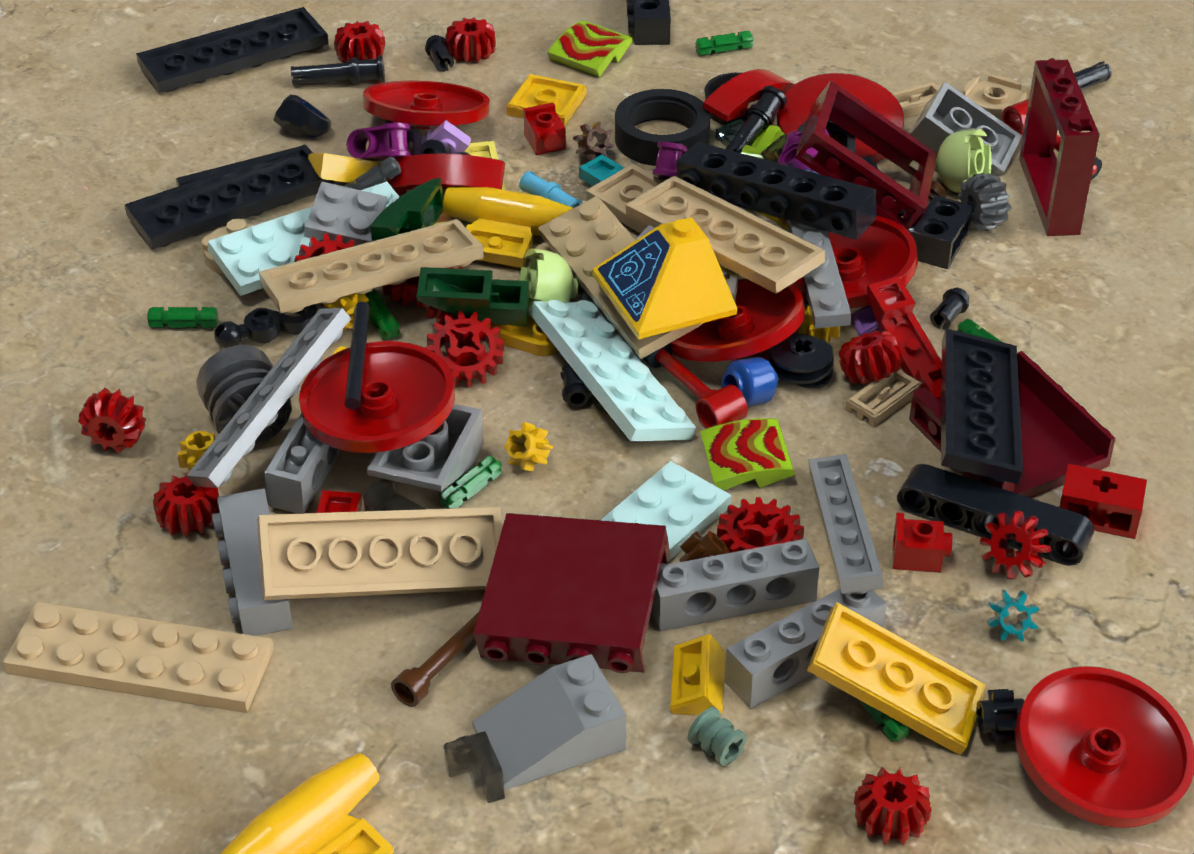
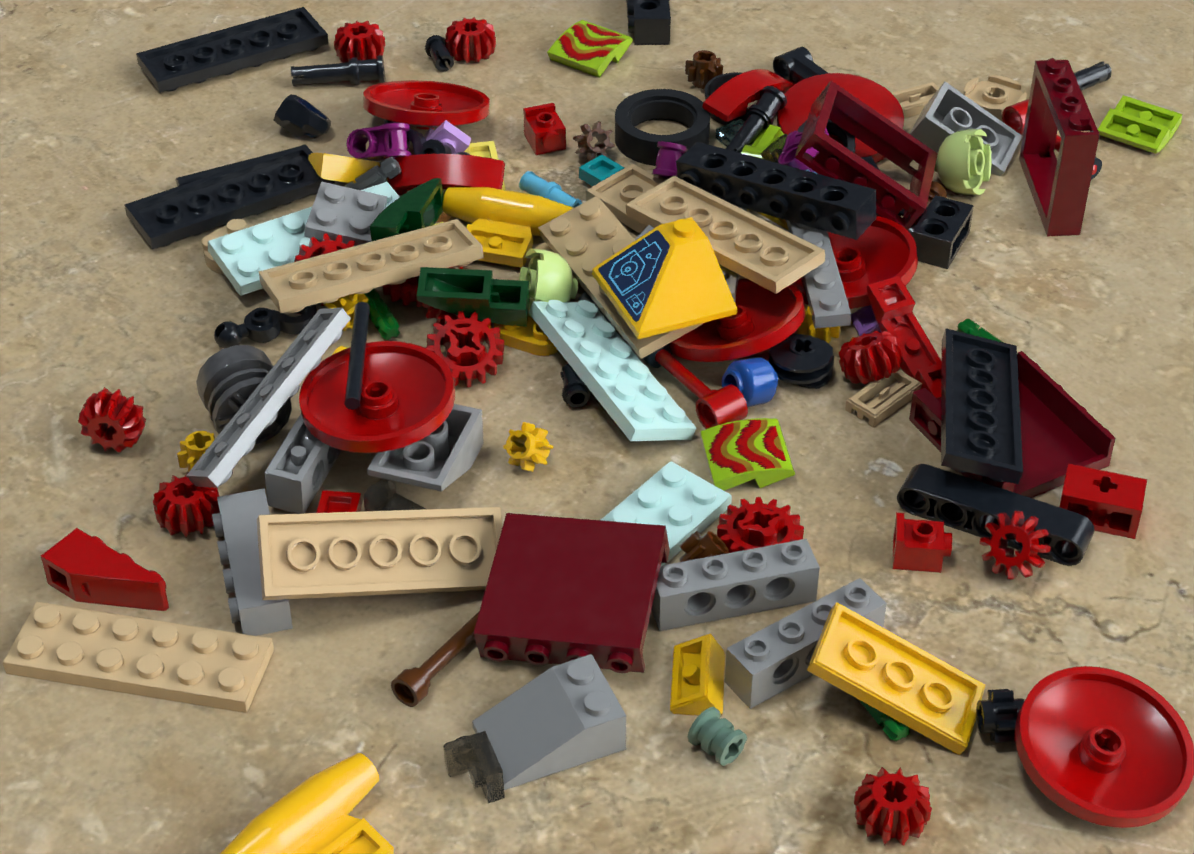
green axle [147,307,218,328] -> none
axle [439,456,502,509] -> none
yellow tile [506,74,587,126] -> none
green axle [695,31,754,56] -> none
light grey plate [808,454,883,594] -> none
black pin [930,287,969,330] -> none
dark grey gear [958,173,1012,231] -> none
teal gear [986,590,1039,642] -> none
none -> red slope [41,528,169,611]
none -> reddish brown gear [685,50,723,89]
none -> black piece [773,46,828,83]
none -> lime slope [1098,95,1182,154]

